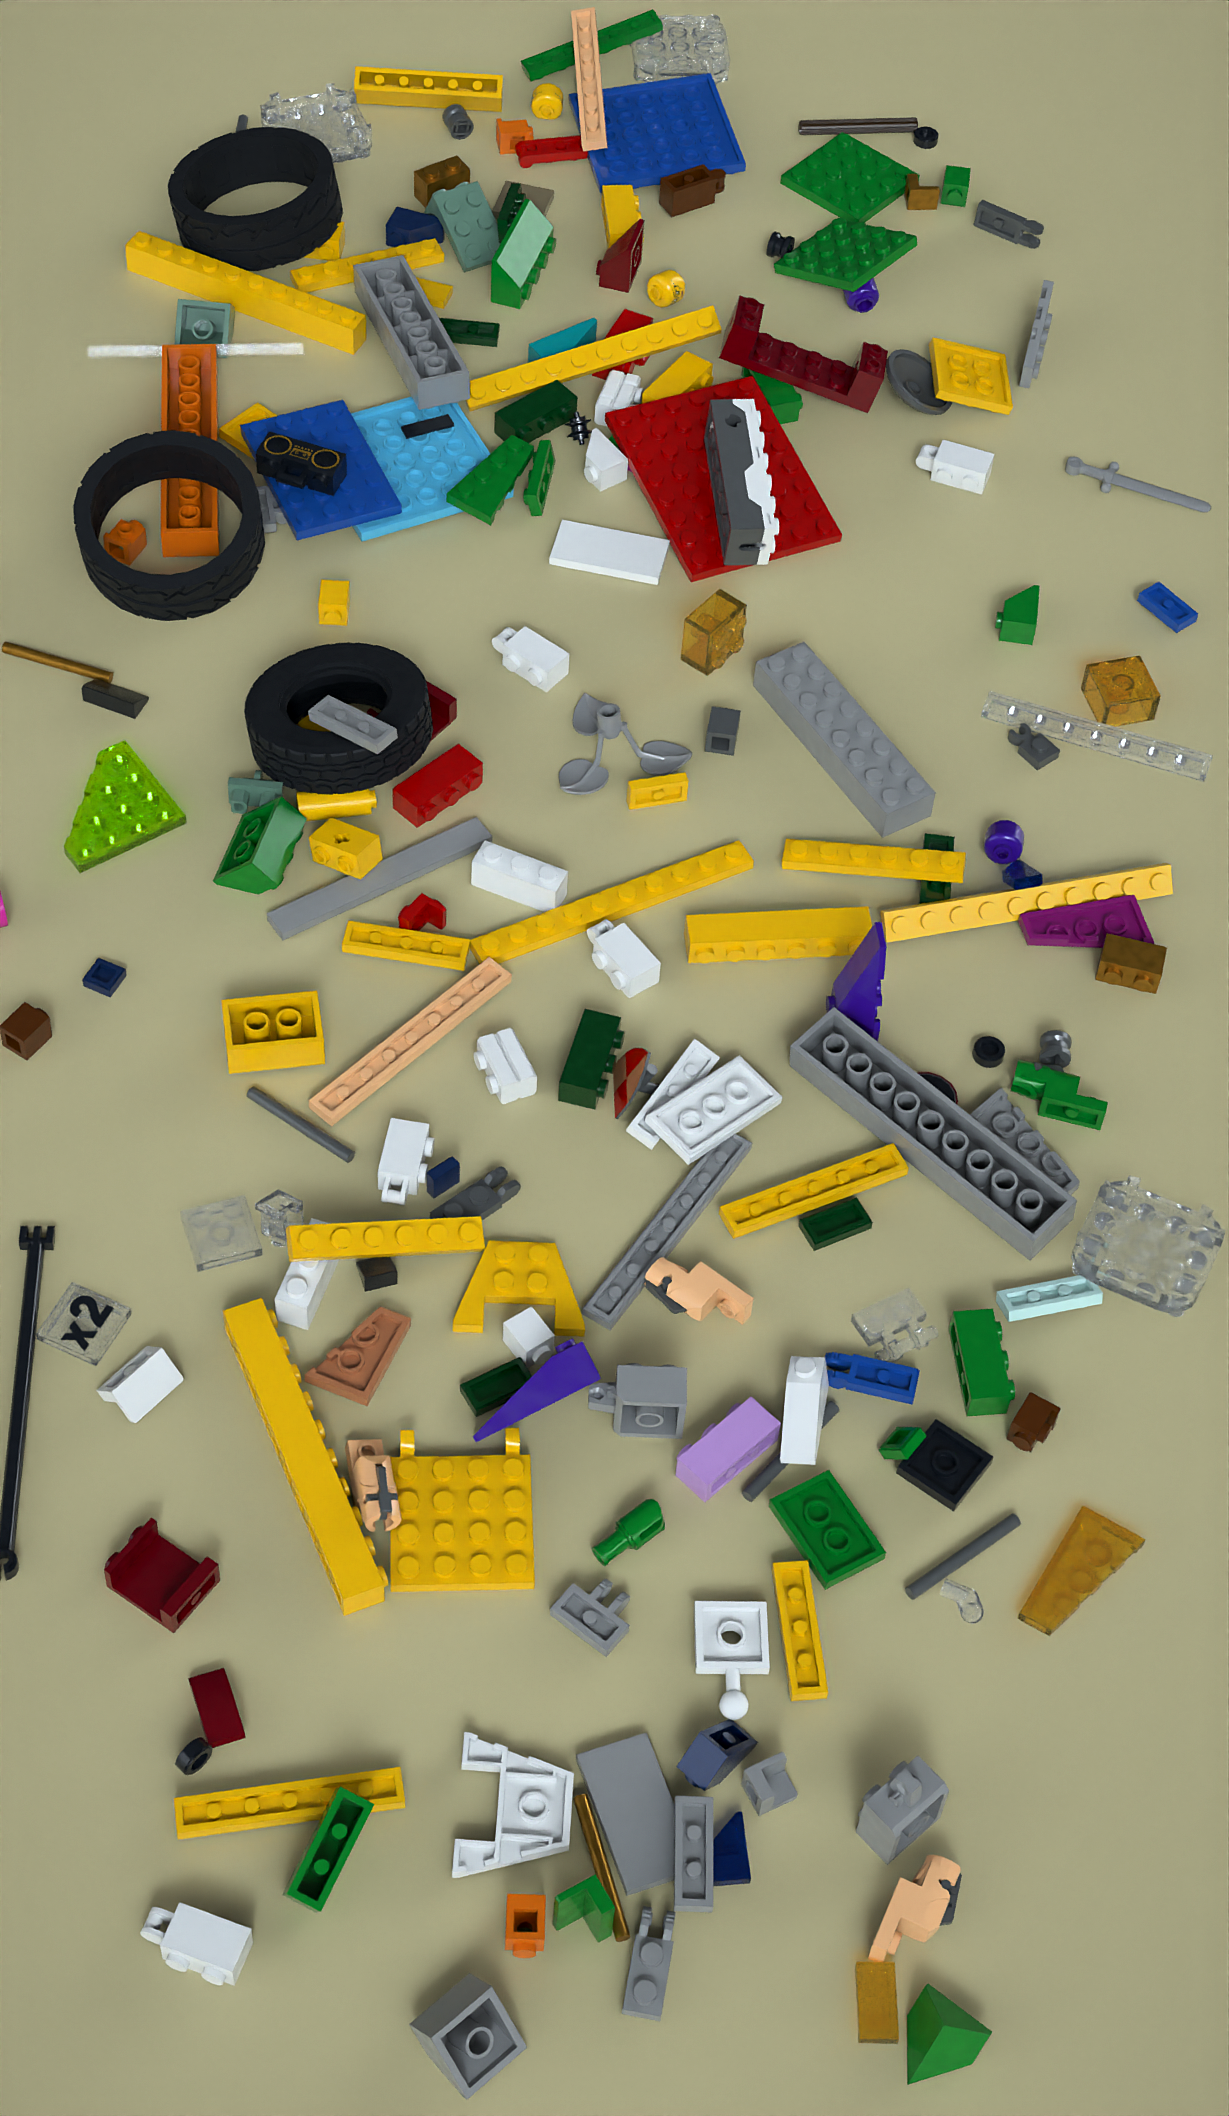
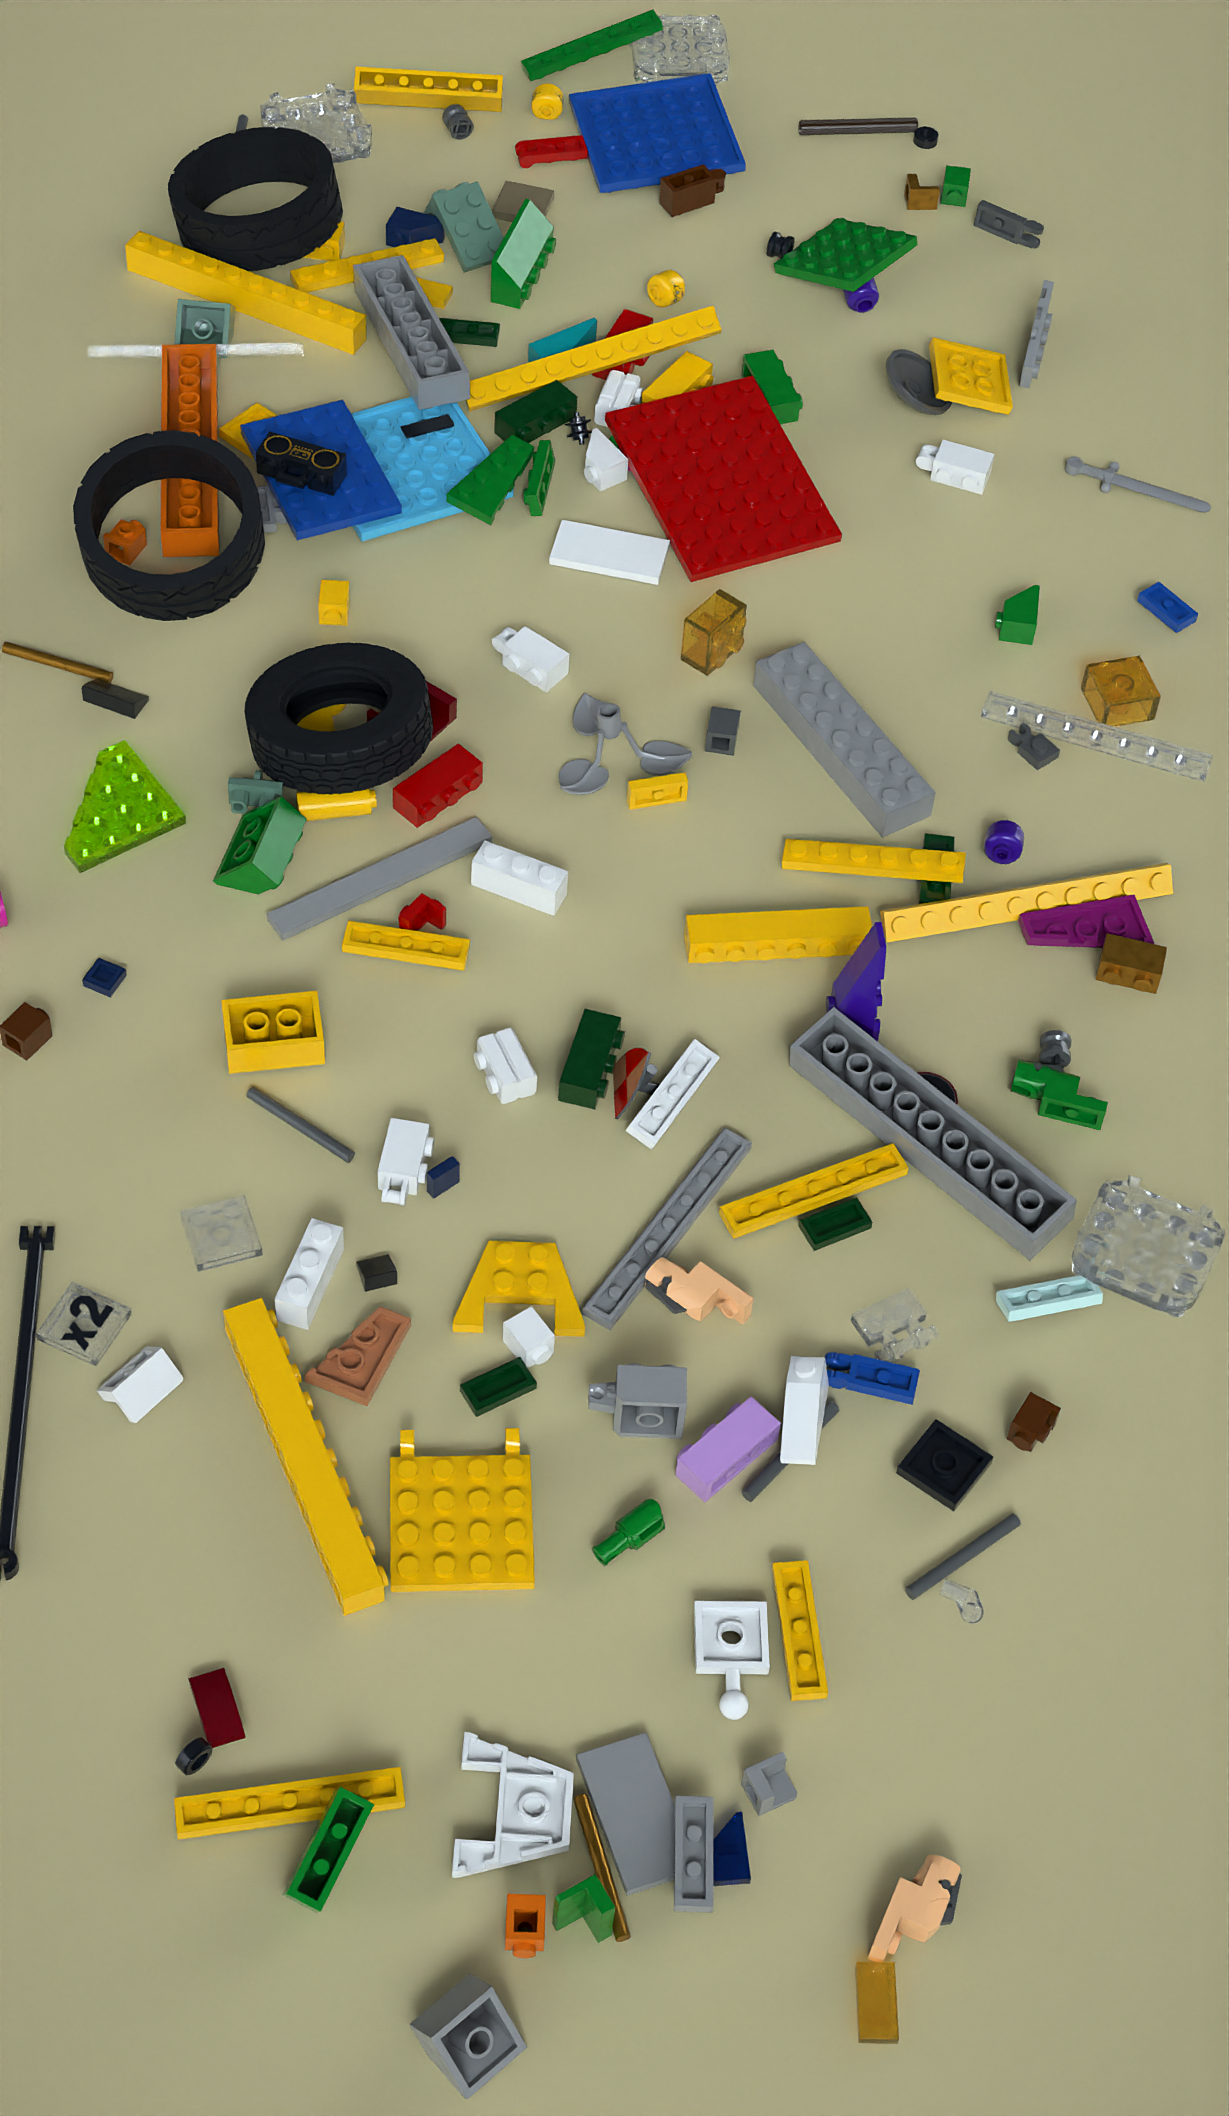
dark red panel [104,1518,220,1633] -> none
white brick [140,1902,253,1986] -> none
clear brick [255,1189,304,1247] -> none
yellow plate [286,1216,485,1262] -> none
light grey plate [308,695,398,754] -> none
yellow brick [309,817,383,880] -> none
light nougat plate [309,957,512,1127] -> none
light nougat plate [345,1439,402,1532] -> none
pearl gold brick [414,155,470,208] -> none
dark grey hinge [430,1166,521,1220] -> none
yellow plate [470,840,754,964] -> none
dark purple wedge [473,1338,601,1442] -> none
orange brick [496,118,534,155] -> none
dark green plate [497,183,526,243] -> none
light grey hinge [550,1579,630,1657] -> none
light nougat plate [571,7,608,151] -> none
white brick [587,919,661,998] -> none
dark red slope [596,219,645,293] -> none
yellow brick [601,185,644,249] -> none
light grey hinge [622,1906,676,2021] -> none
white tile [645,1055,783,1165] -> none
dark blue slope [676,1719,758,1791] -> none
dark grey piece [704,399,779,565] -> none
dark red plate [719,295,888,413] -> none
green plate [769,1470,886,1590] -> none
green plate [780,132,920,223] -> none
light grey hinge [856,1756,949,1865] -> none
green tile [879,1427,926,1460] -> none
green slope [907,1984,992,2085] -> none
green brick [948,1309,1015,1417] -> none
light grey wing [970,1087,1080,1195] -> none
black tile [972,1036,1005,1068] -> none
clear blue tile [1002,859,1043,890] -> none
clear yellow wing [1018,1506,1146,1636] -> none

